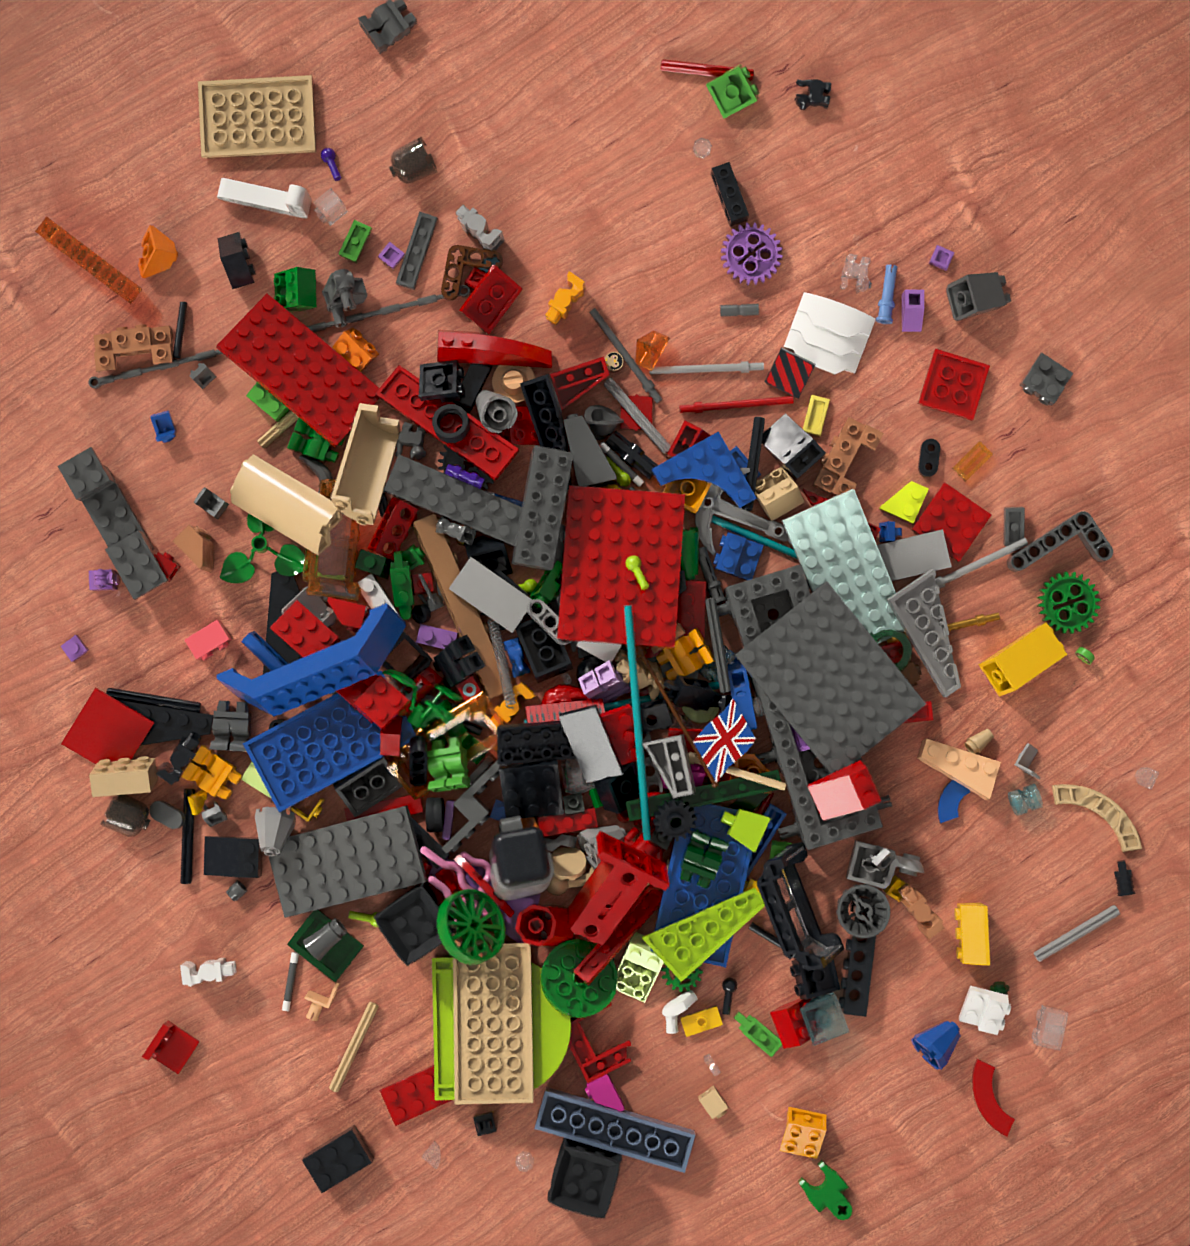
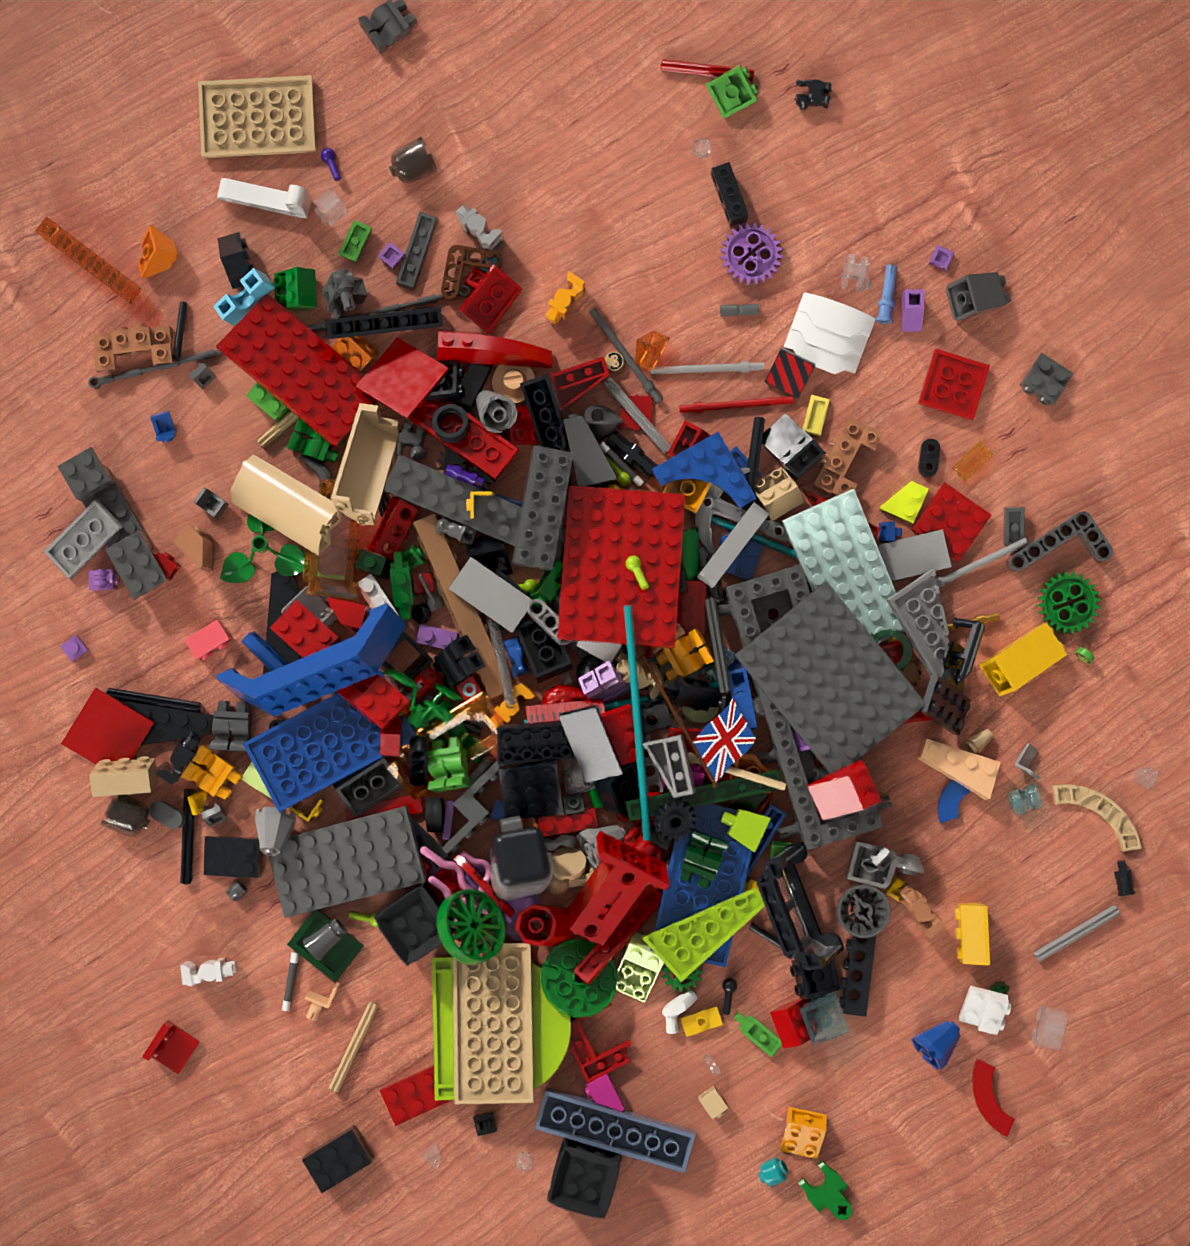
none -> light grey tile [44,499,123,579]
none -> medium azure arch [213,268,275,326]
none -> black brick [324,306,443,339]
none -> piece [356,337,449,419]
none -> yellow bracket [466,492,493,519]
none -> light grey beam [697,502,769,588]
none -> teal head [758,1157,789,1187]
none -> black plate [920,617,985,735]

